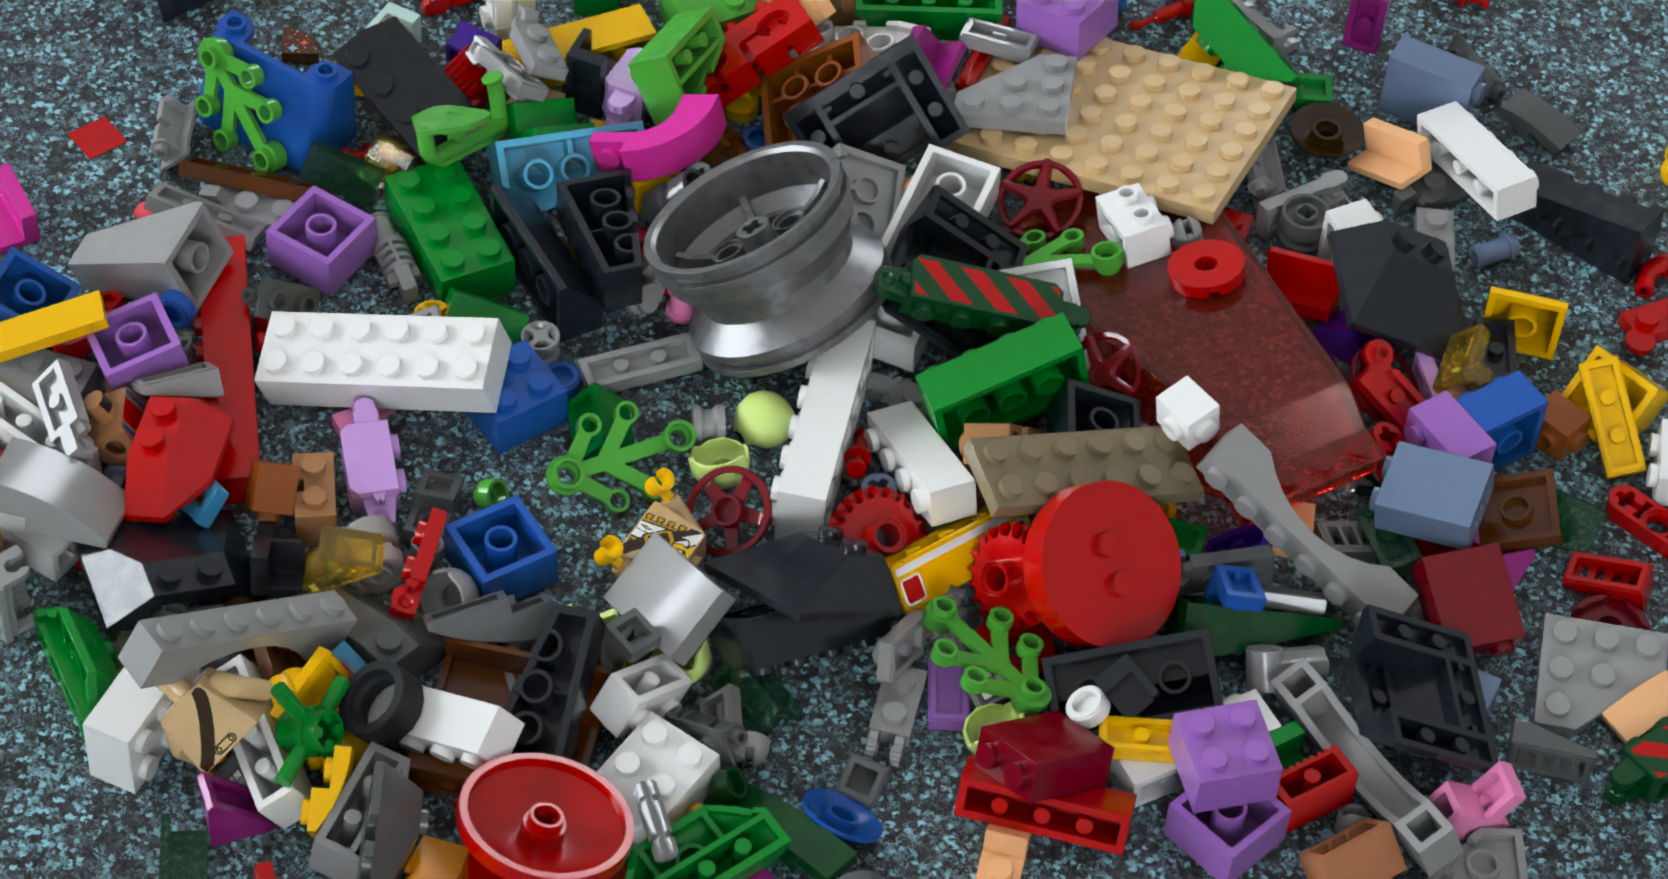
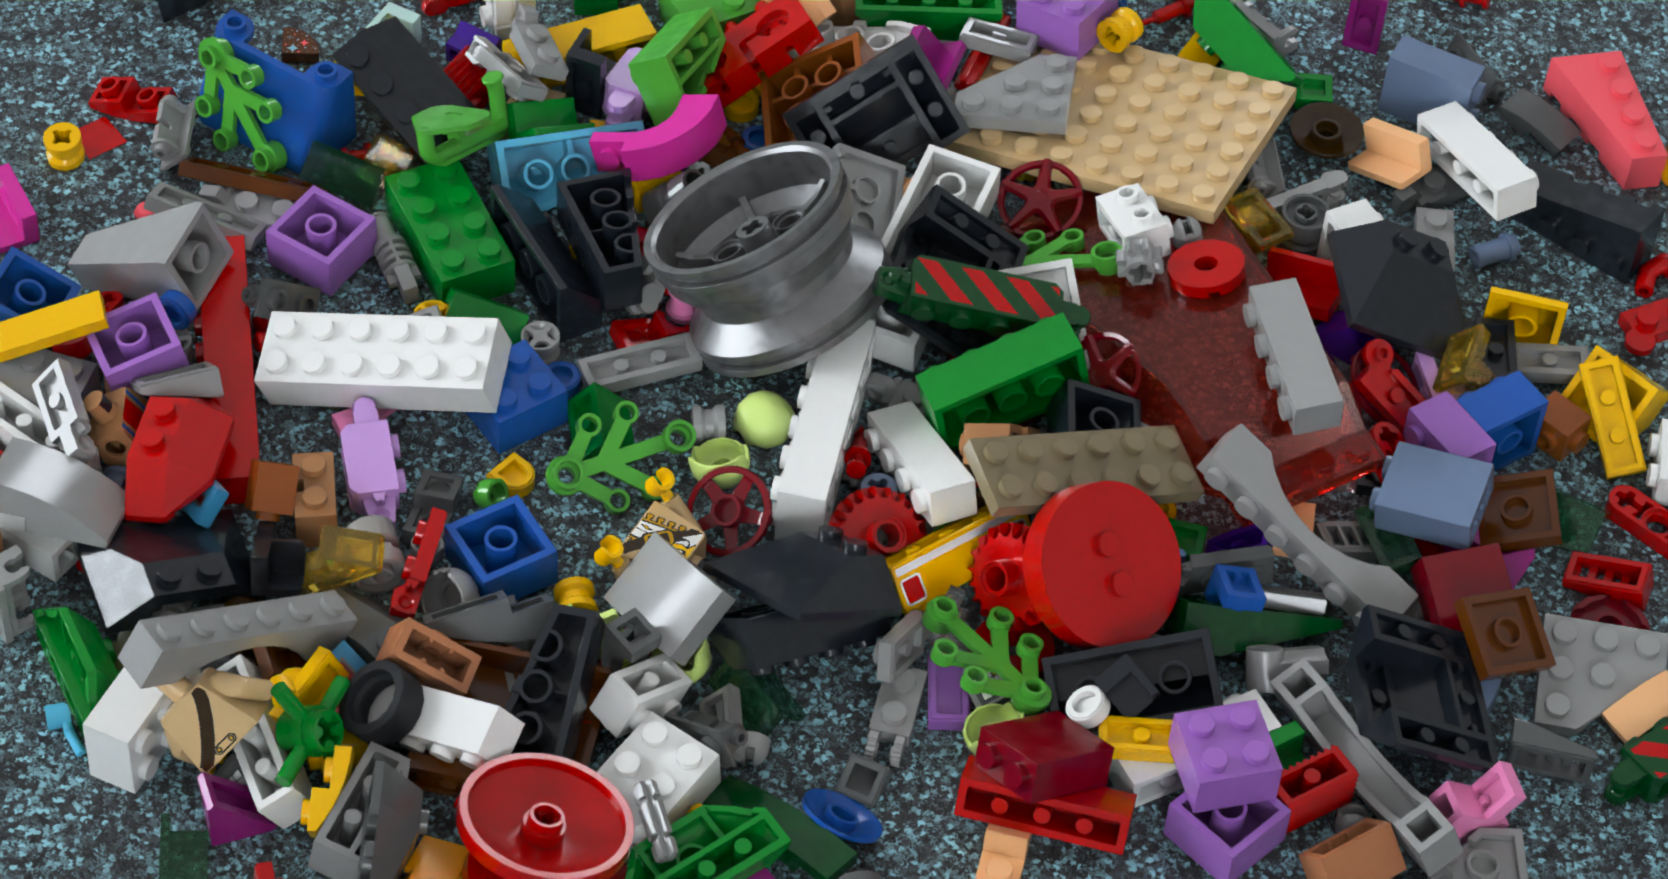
dark green hinge [709,766,748,803] -> none
white brick [1156,375,1220,451] -> none
none -> yellow wheel [43,122,85,171]
none -> medium azure hand [44,702,86,757]
none -> red slope [88,76,178,123]
none -> nougat brick [375,617,482,696]
none -> yellow tile [486,452,535,498]
none -> yellow wheel [553,576,599,613]
none -> red slope [608,309,690,349]
none -> yellow wheel [1096,7,1144,53]
none -> light grey gear [1116,237,1164,286]
none -> clear yellow slope [1223,187,1294,256]
none -> light grey brick [1243,277,1344,436]
none -> reddish brown plate [1453,587,1556,682]
none -> light grey hinge [1516,342,1591,385]
none -> coral wedge [1543,51,1668,190]

